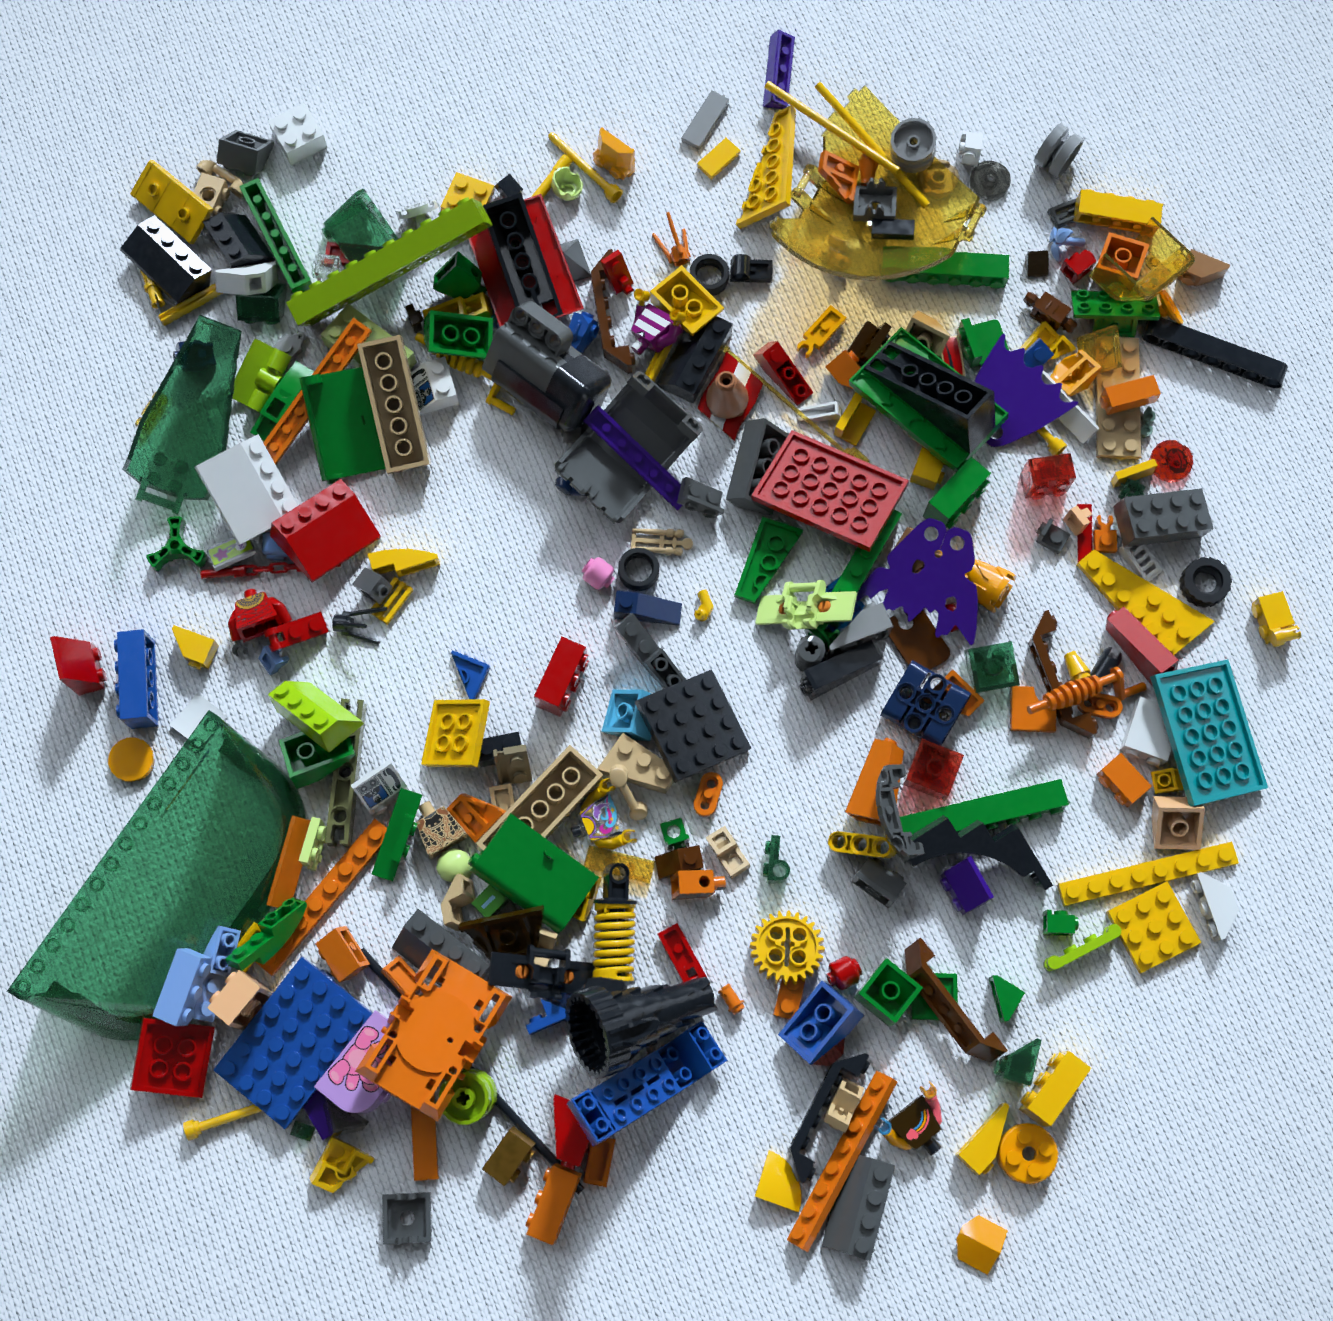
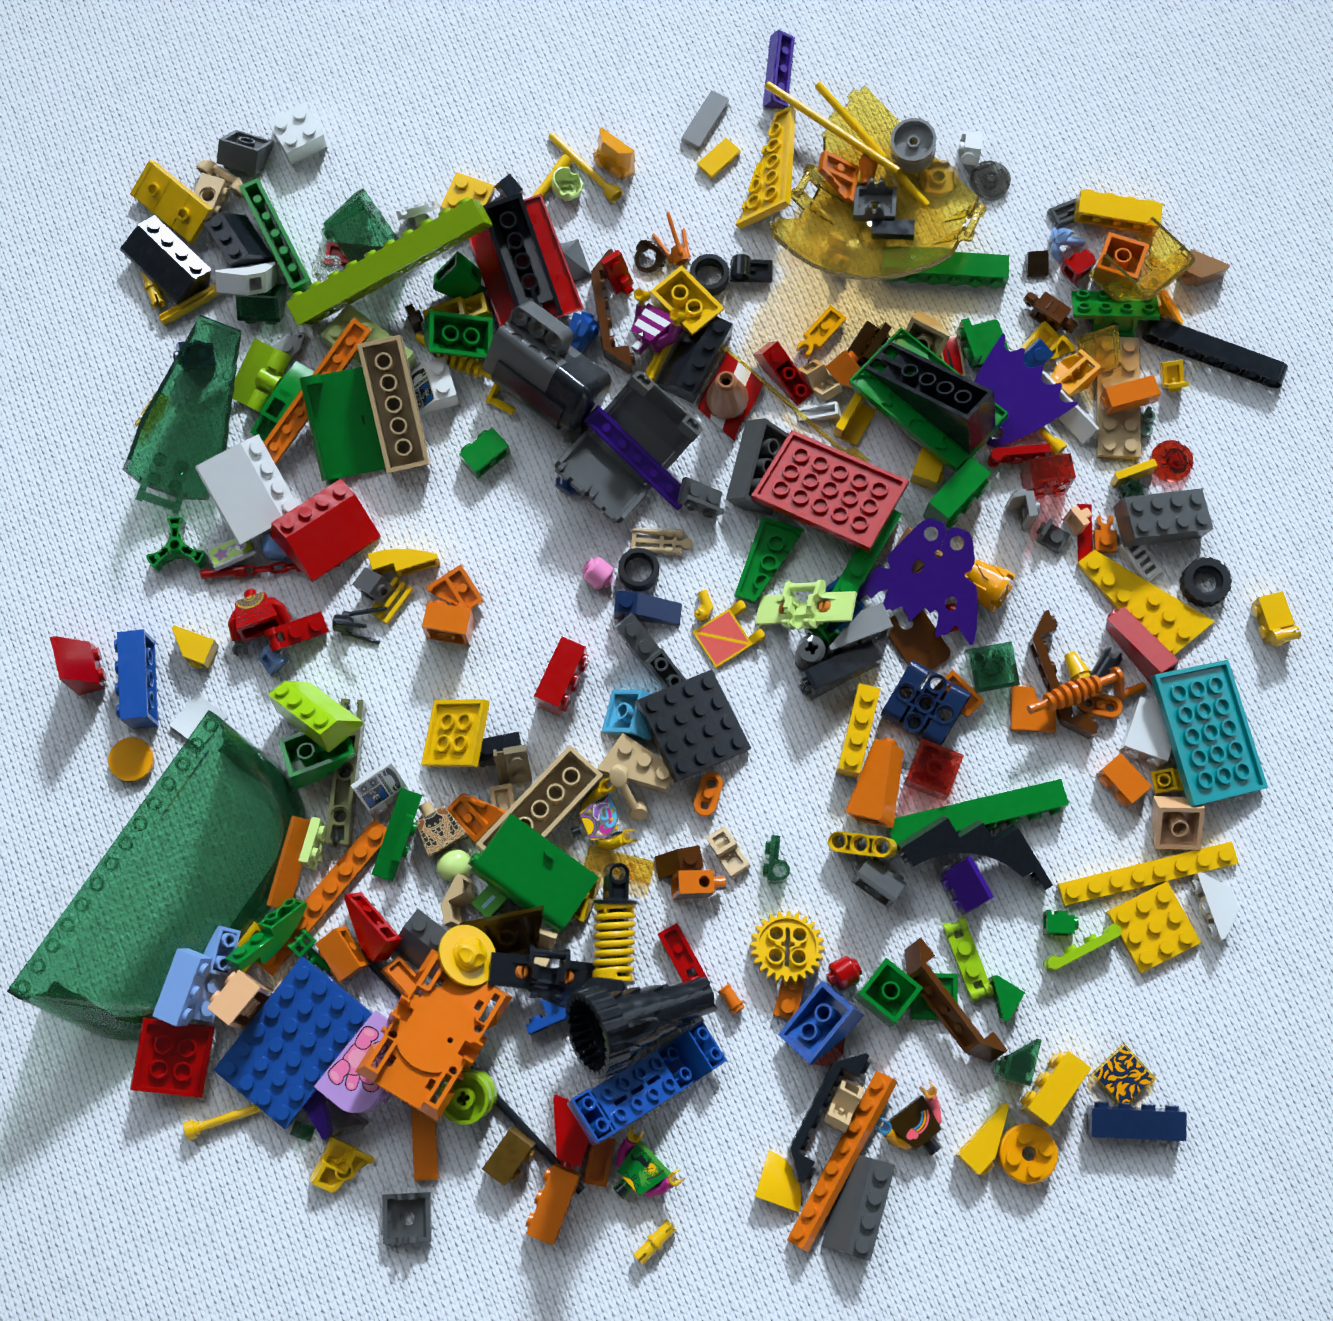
blue tile [451,650,490,699] -> none
green bracket [660,818,690,850] -> none
dark grey windscreen [876,764,925,861] -> none
light orange slope [956,1215,1008,1275] -> none
light grey wheel [1033,123,1084,179] -> none
none -> green arm [287,929,330,973]
none -> red slope [344,892,402,962]
none -> orange brick [422,600,475,646]
none -> orange wing [426,564,485,610]
none -> yellow hat [438,925,496,987]
none -> green brick [459,427,510,480]
none -> torso [613,1125,685,1199]
none -> yellow pin [633,1219,677,1265]
none -> dark brown piece [634,240,666,273]
none -> flag [692,600,765,668]
none -> tan slope [798,359,842,402]
none -> yellow brick [836,683,881,779]
none -> lime plate [942,917,994,1003]
none -> red plate [987,444,1051,468]
none -> light grey bracket [1005,489,1040,530]
none -> dark blue brick [1086,1101,1187,1141]
none -> tile [1089,1043,1157,1106]
none -> yellow bracket [1159,360,1189,392]

